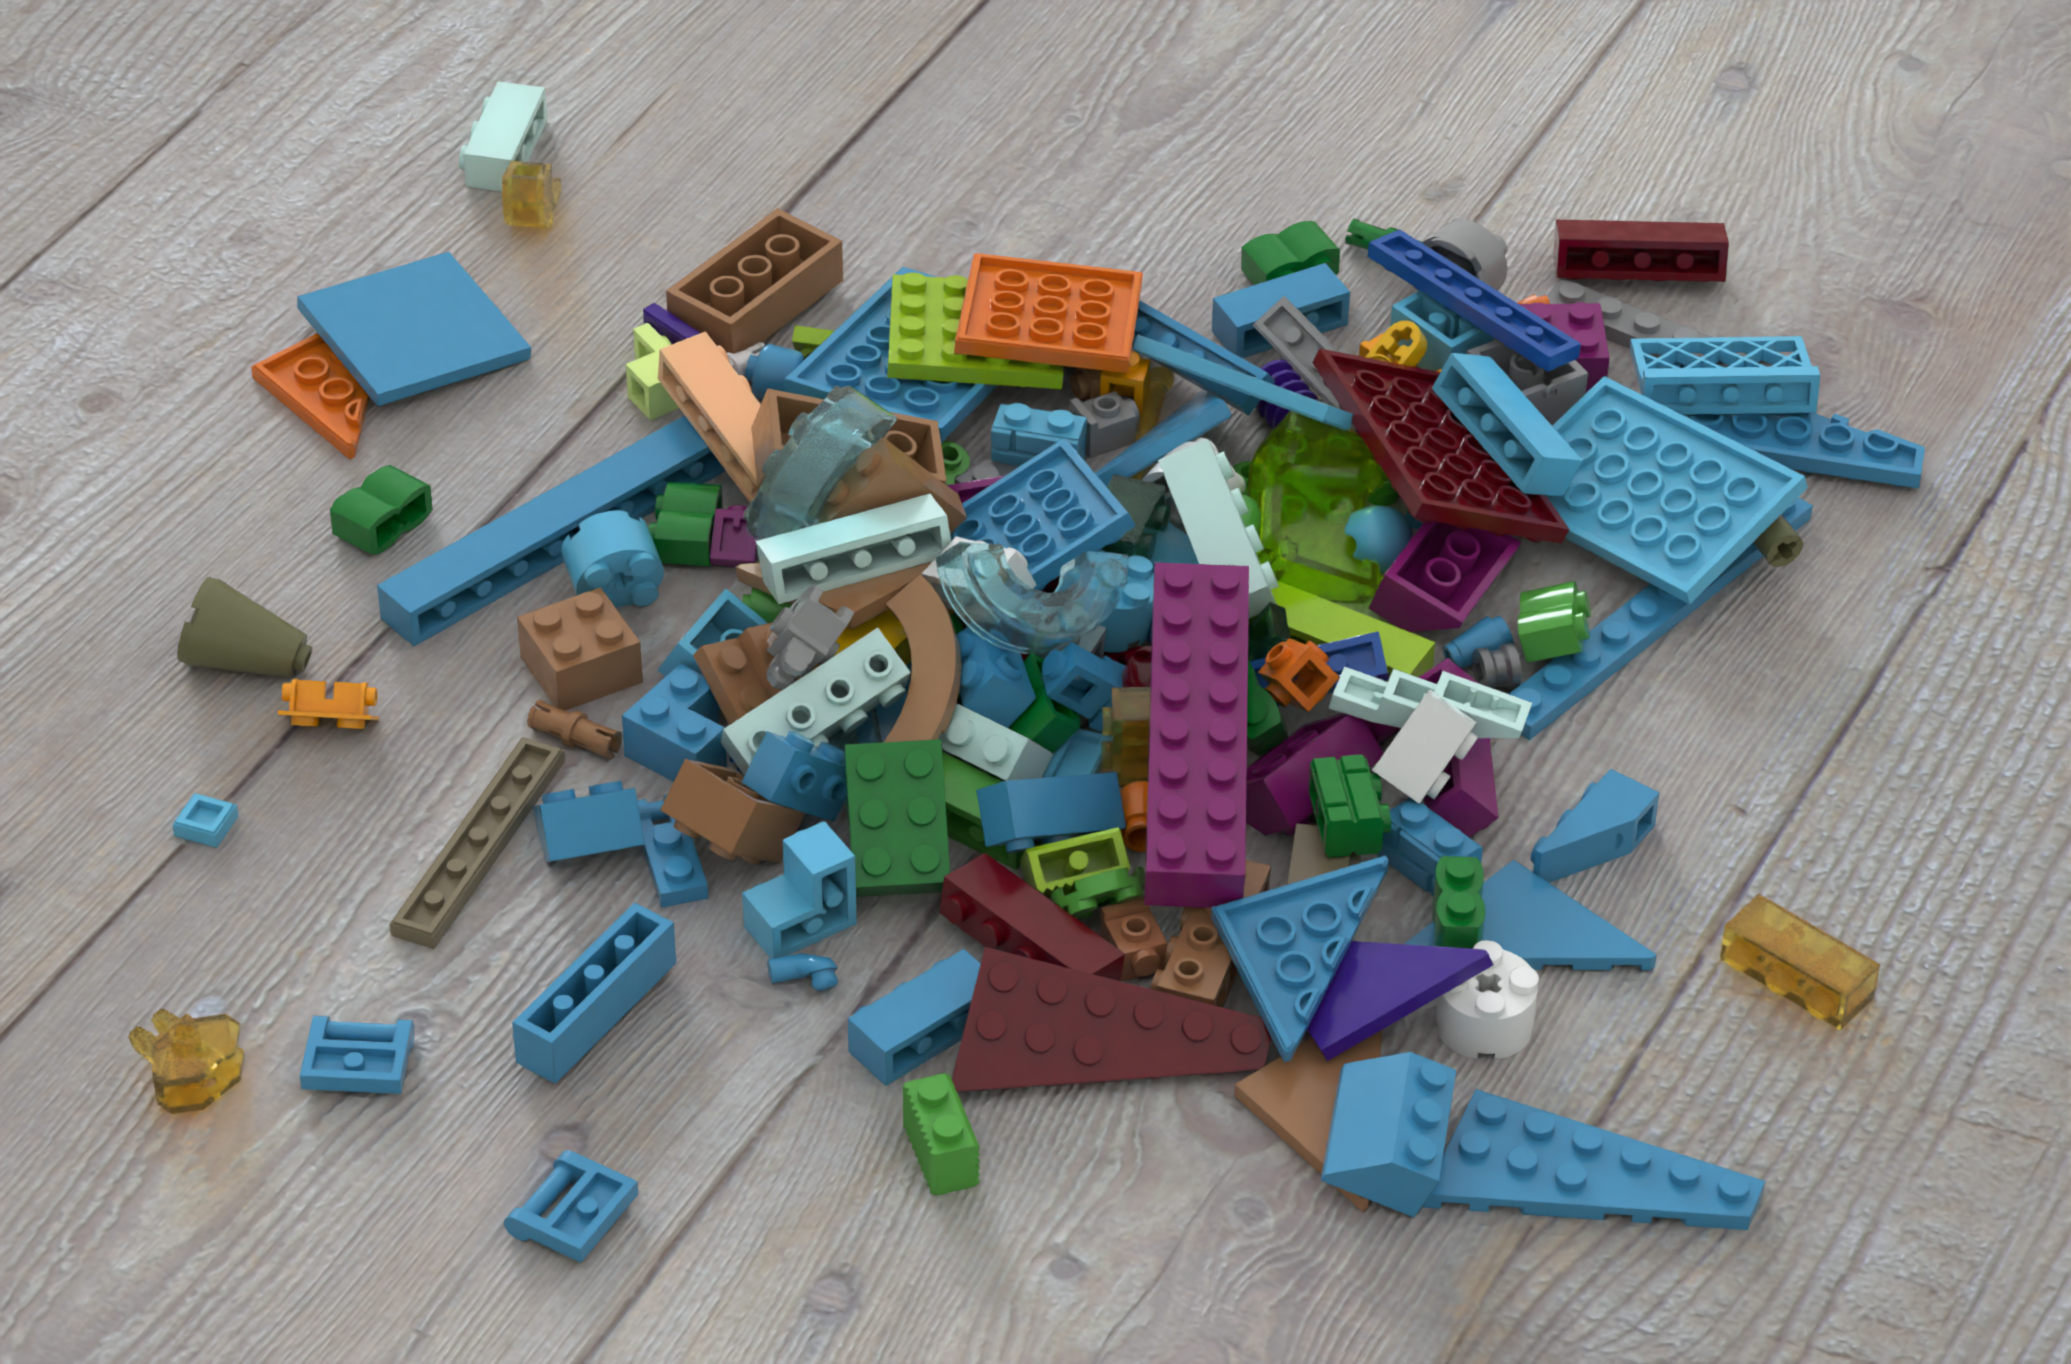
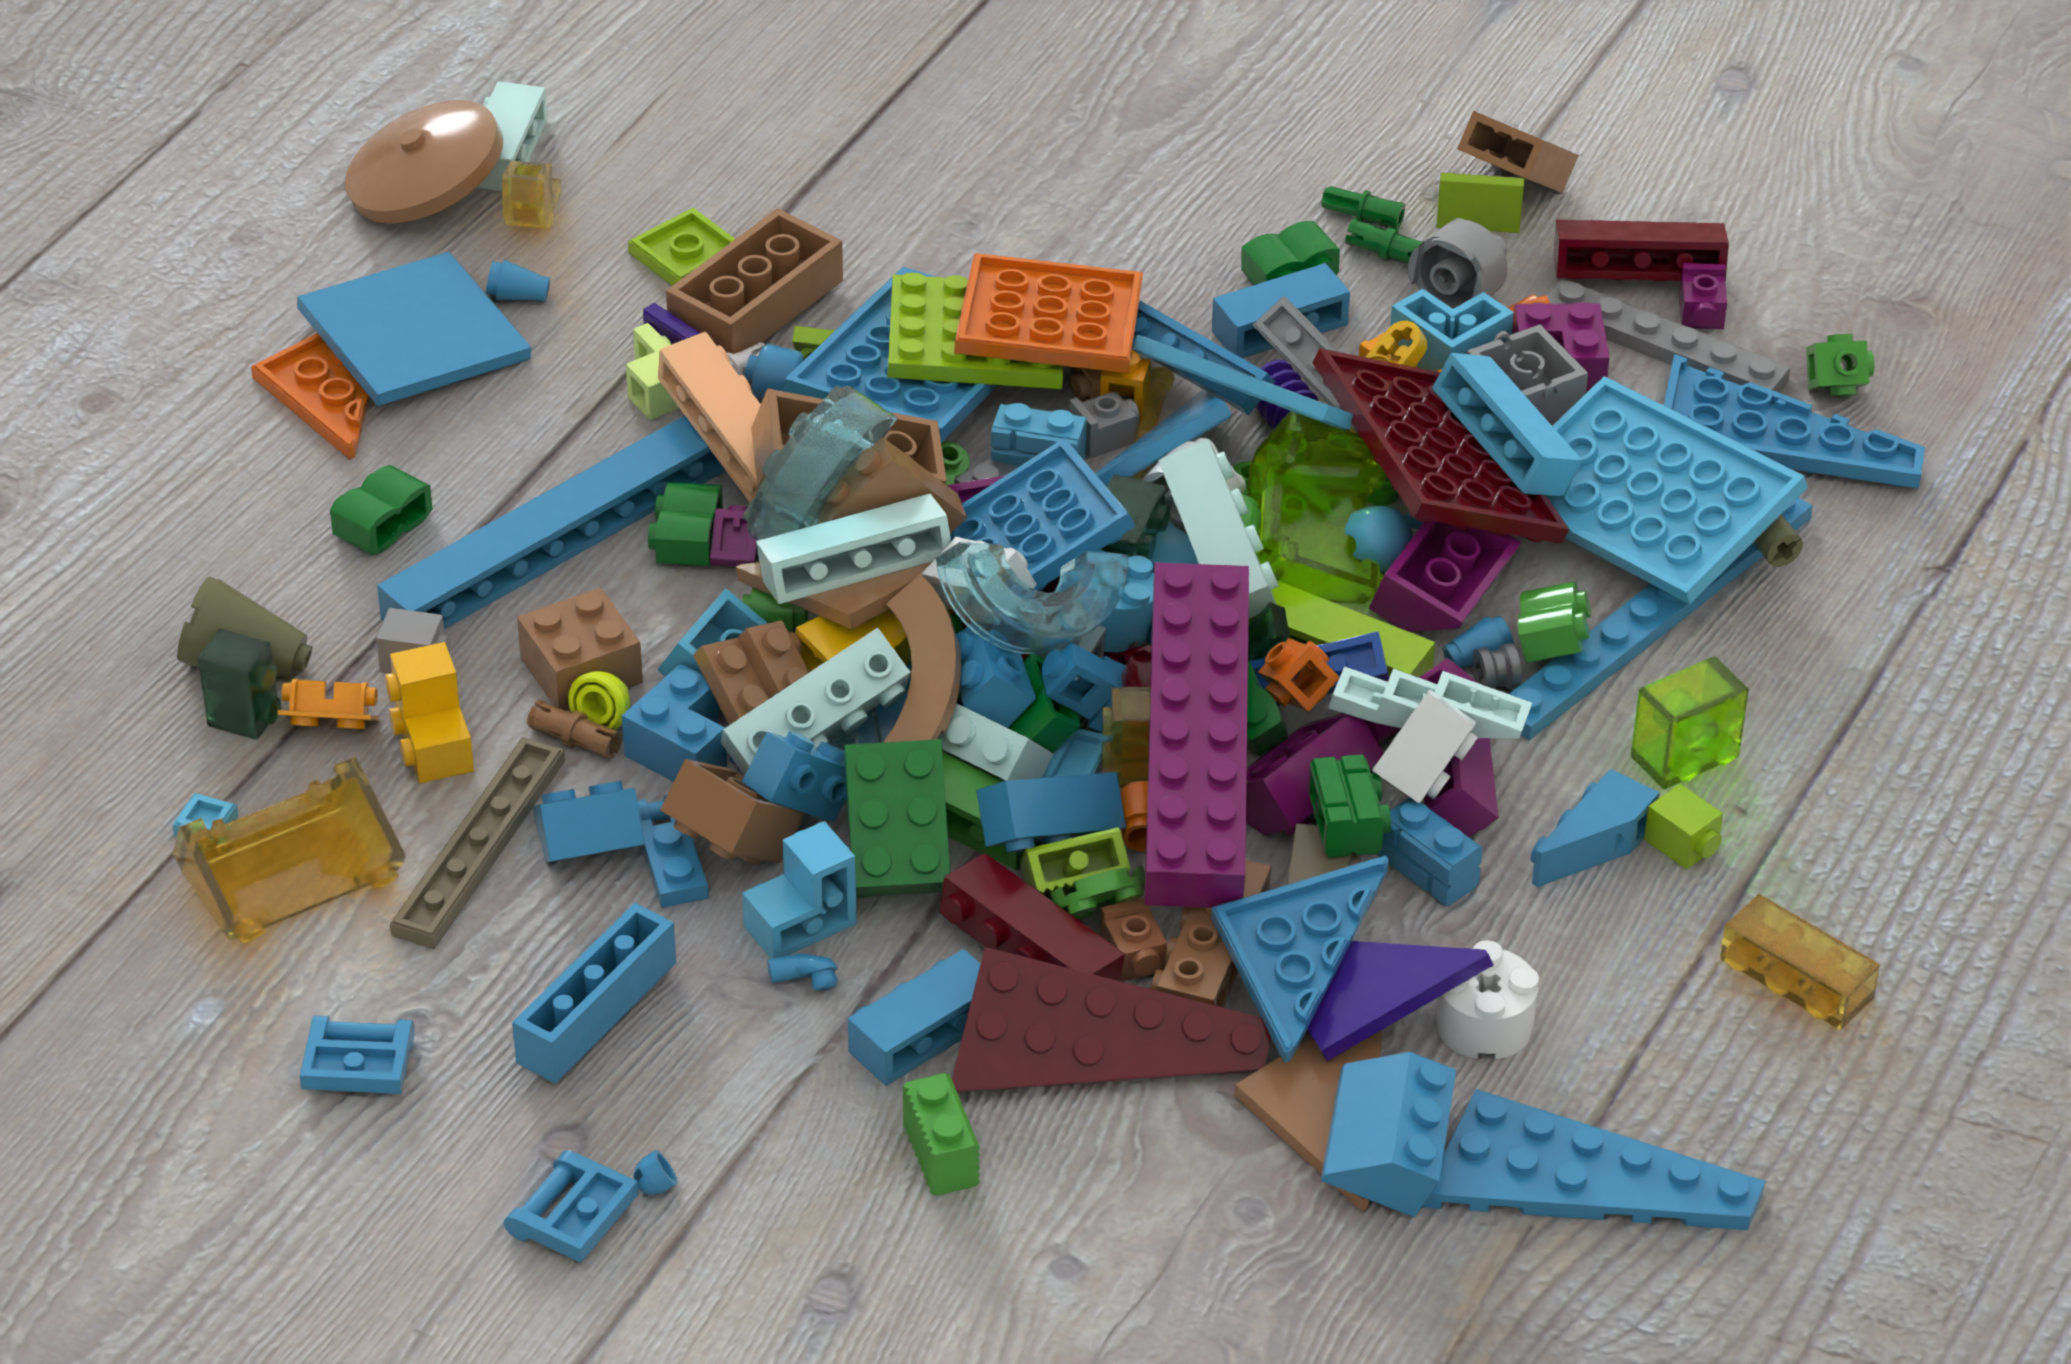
clear yellow hinge [128,1009,245,1114] -> none
medium azure brick [561,510,664,608] -> none
light grey hinge [766,584,854,690] -> none
blue plate [1367,229,1581,372] -> none
dark azure tile [1404,859,1657,970] -> none
green brick [1432,856,1485,949] -> none
medium azure fence [1630,336,1820,415] -> none
none -> clear yellow windscreen [173,757,406,943]
none -> clear green brick [198,629,281,740]
none -> medium nougat dish [345,100,503,224]
none -> light grey brick [376,608,451,674]
none -> yellow brick [385,642,474,784]
none -> dark azure cone [486,259,550,302]
none -> neon yellow brick [568,671,631,730]
none -> lime tile [628,207,735,286]
none -> dark azure hinge [633,1150,678,1196]
none -> green axle [1321,186,1405,229]
none -> lime slope [1436,172,1524,233]
none -> medium nougat brick [1457,111,1579,193]
none -> clear neon green brick [1630,656,1749,790]
none -> lime brick [1644,784,1723,870]
none -> magenta brick [1679,263,1727,329]
none -> bright green brick [1806,334,1875,397]

